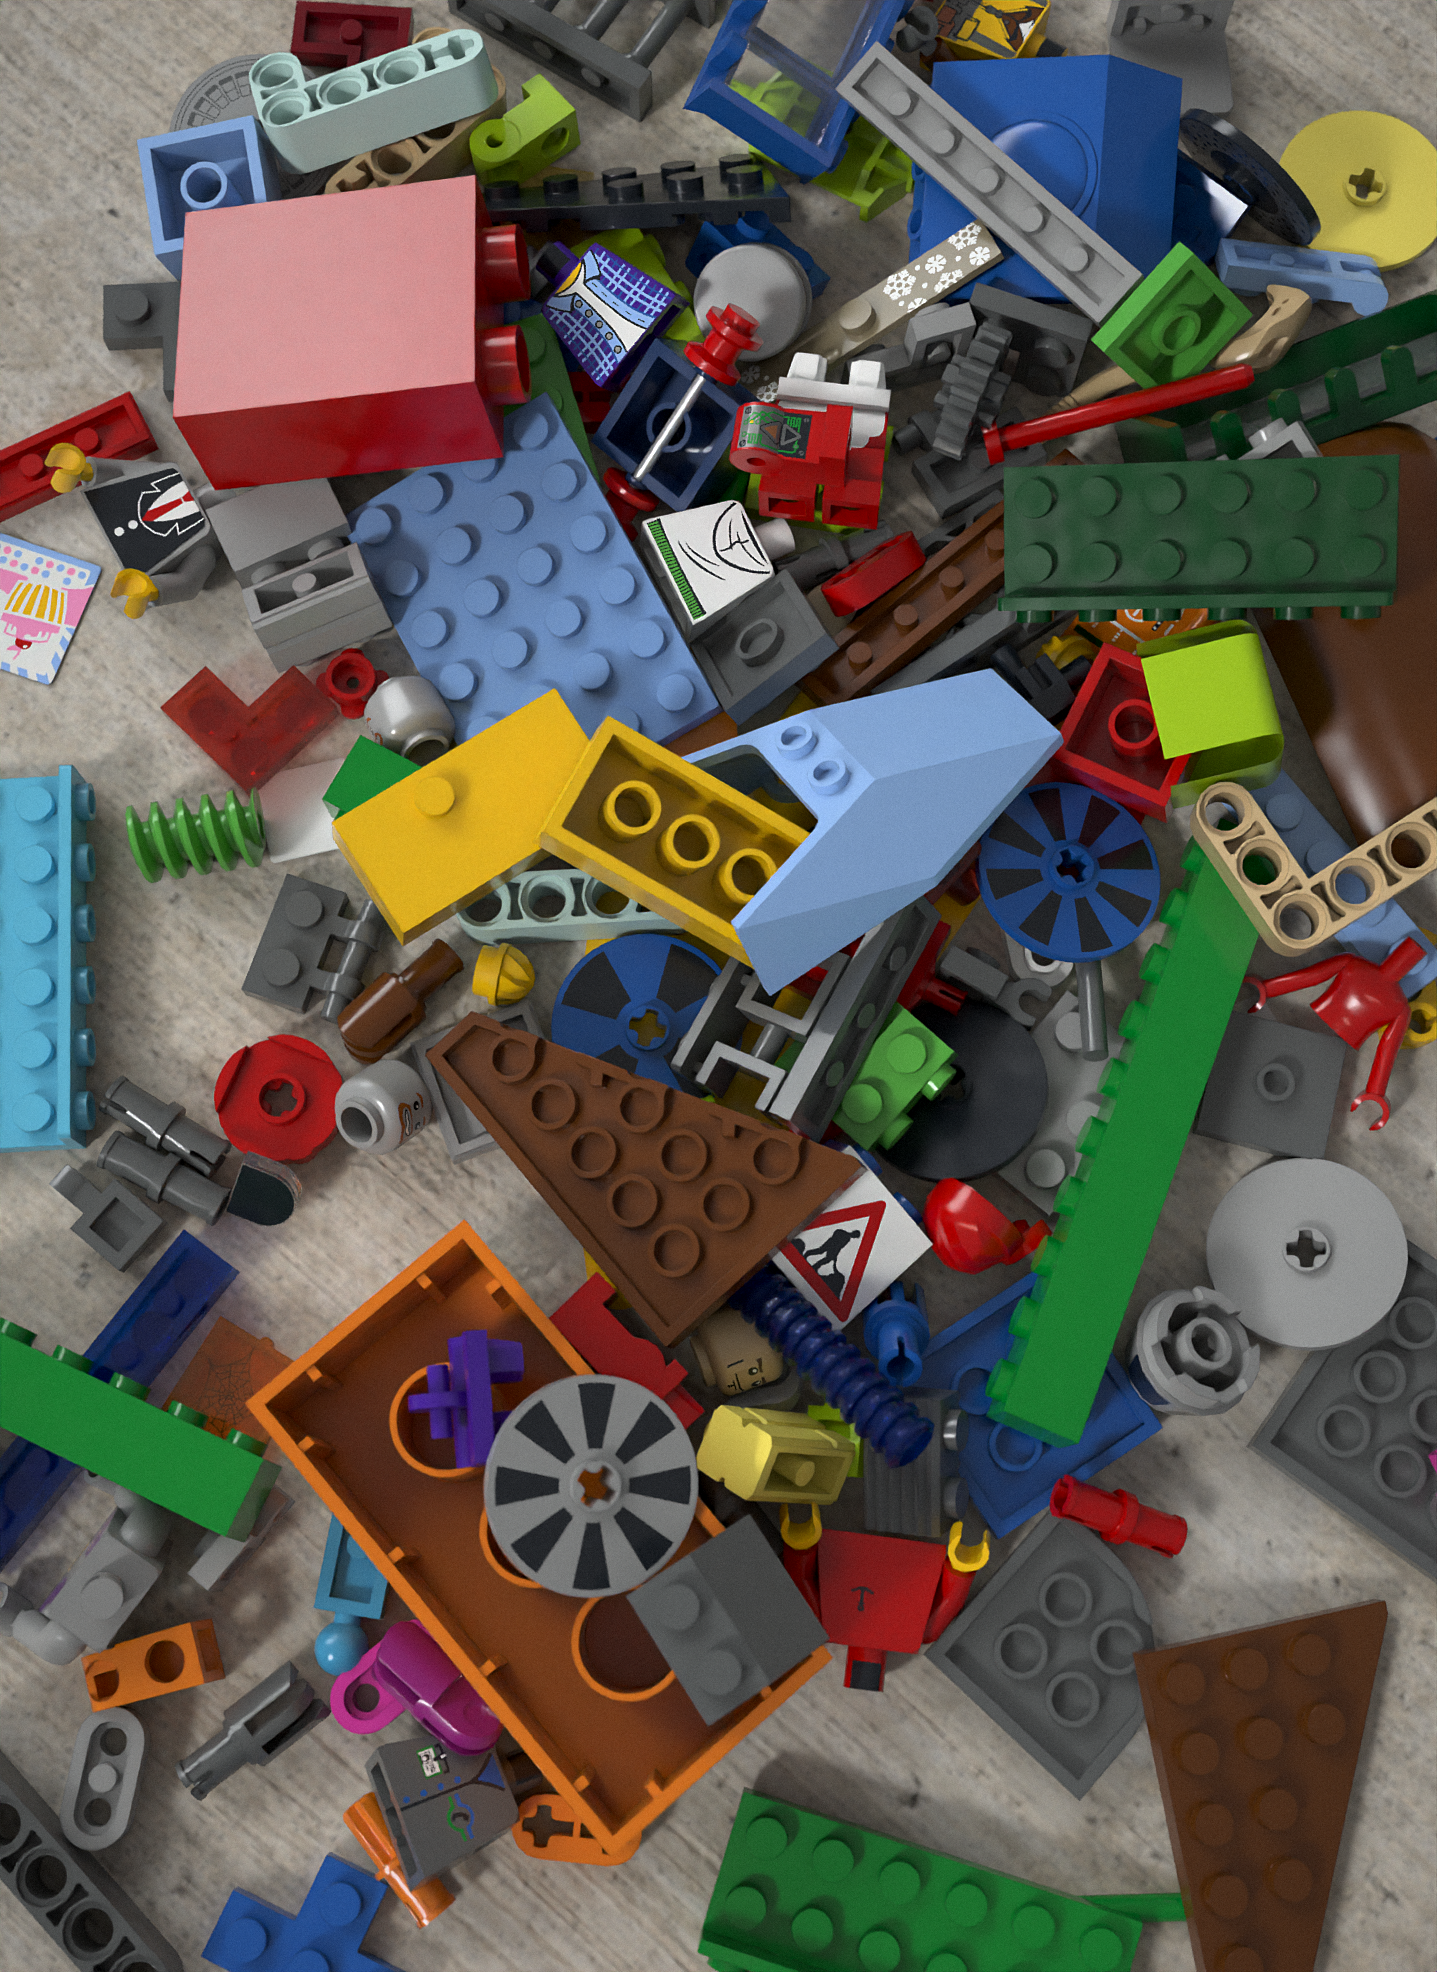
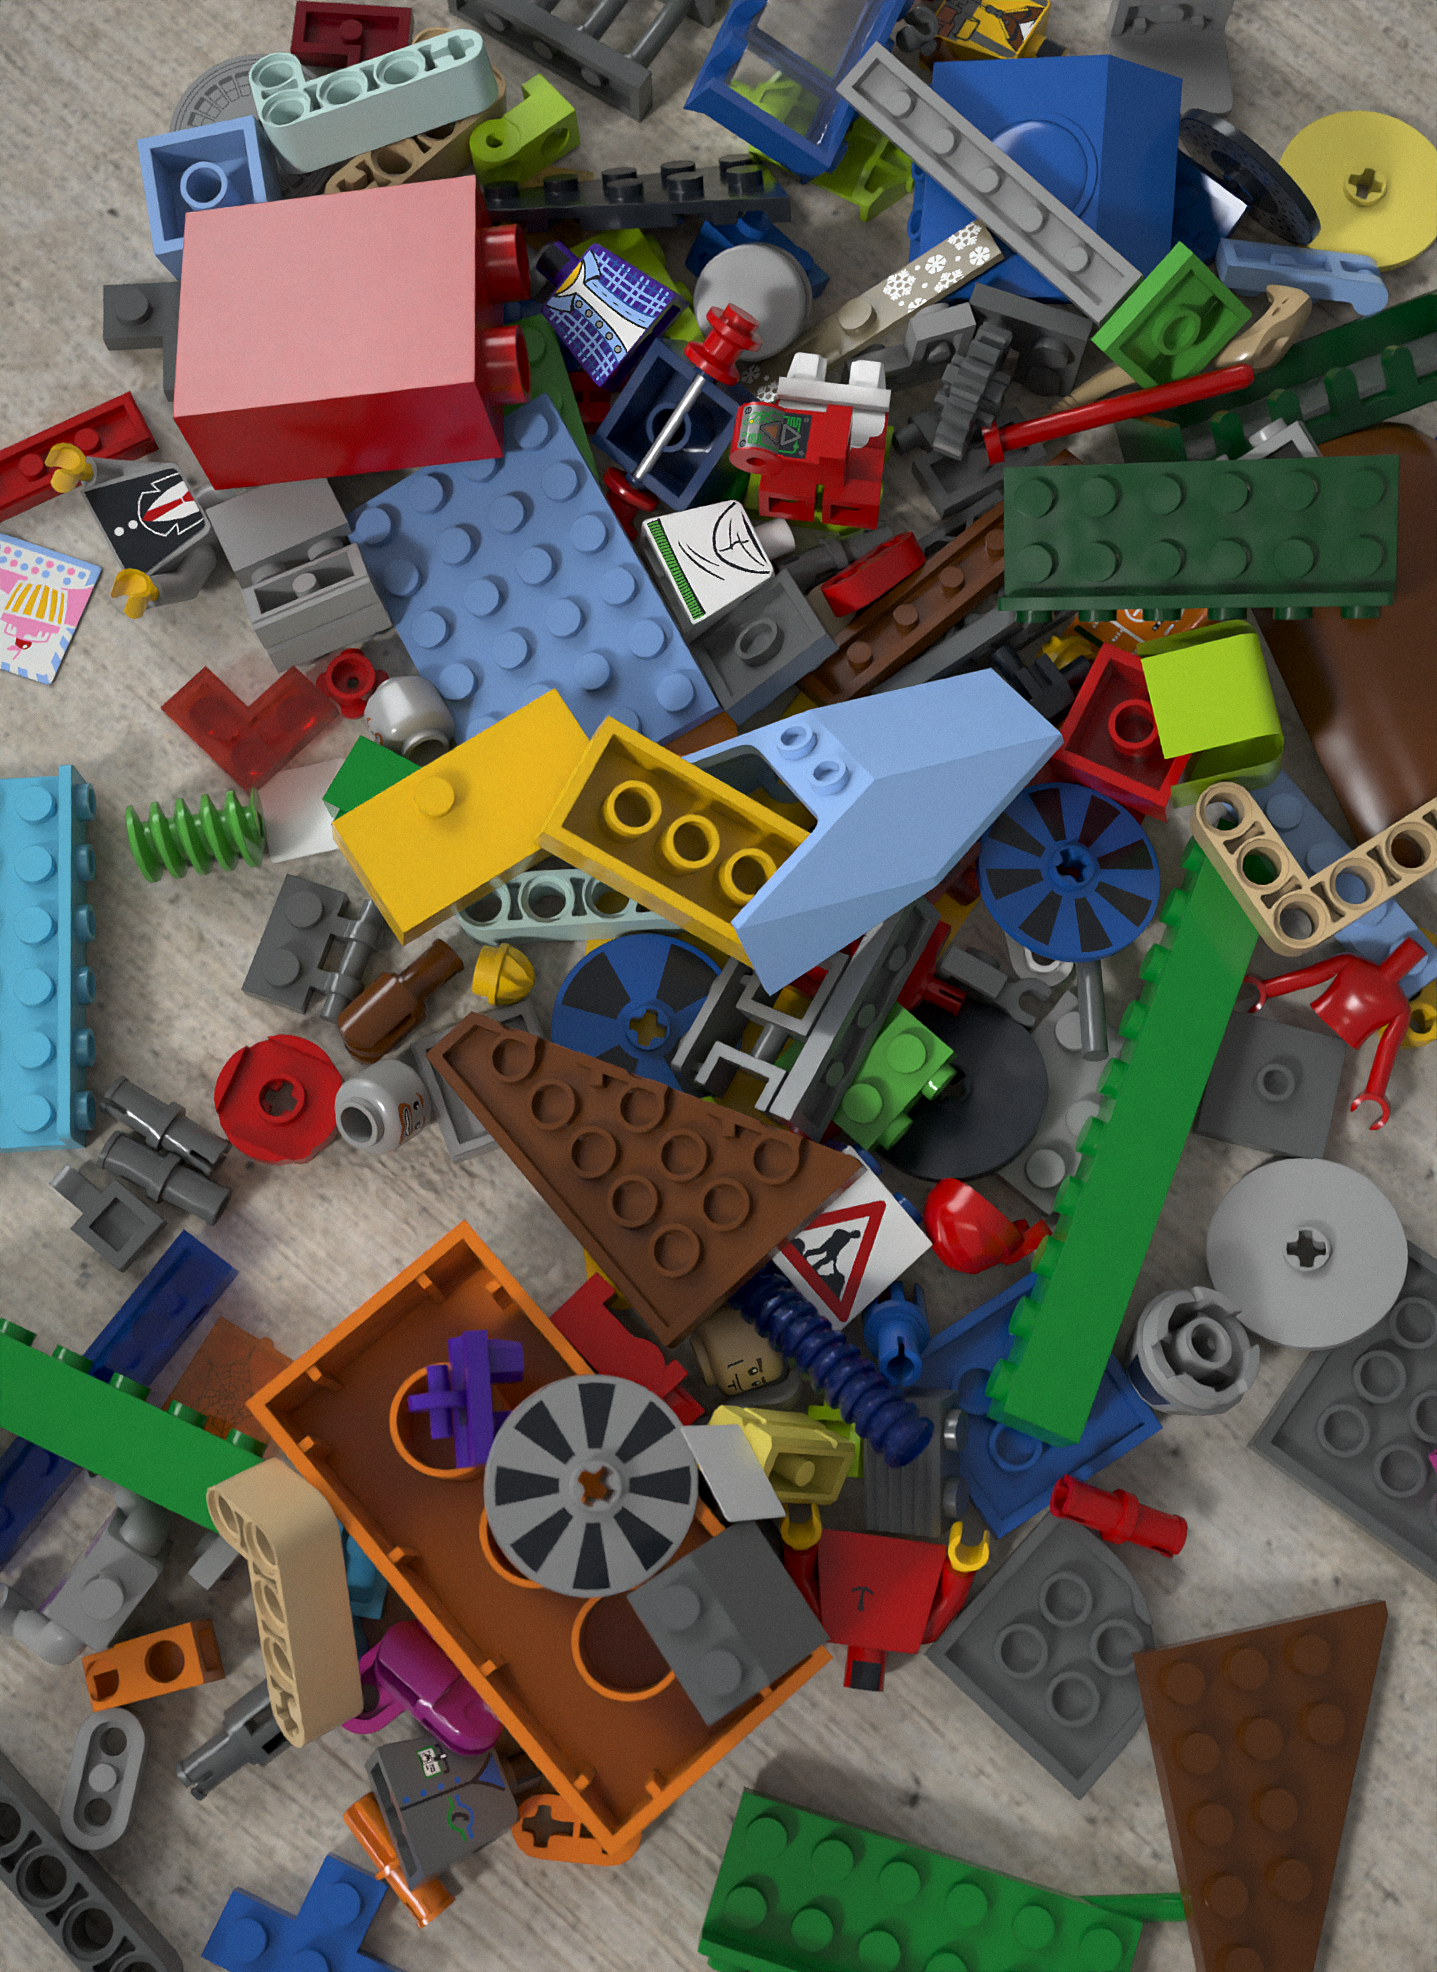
black tile [224,1150,302,1227] -> none
none -> tan beam [206,1457,363,1748]
none -> white sticker [681,1424,786,1522]

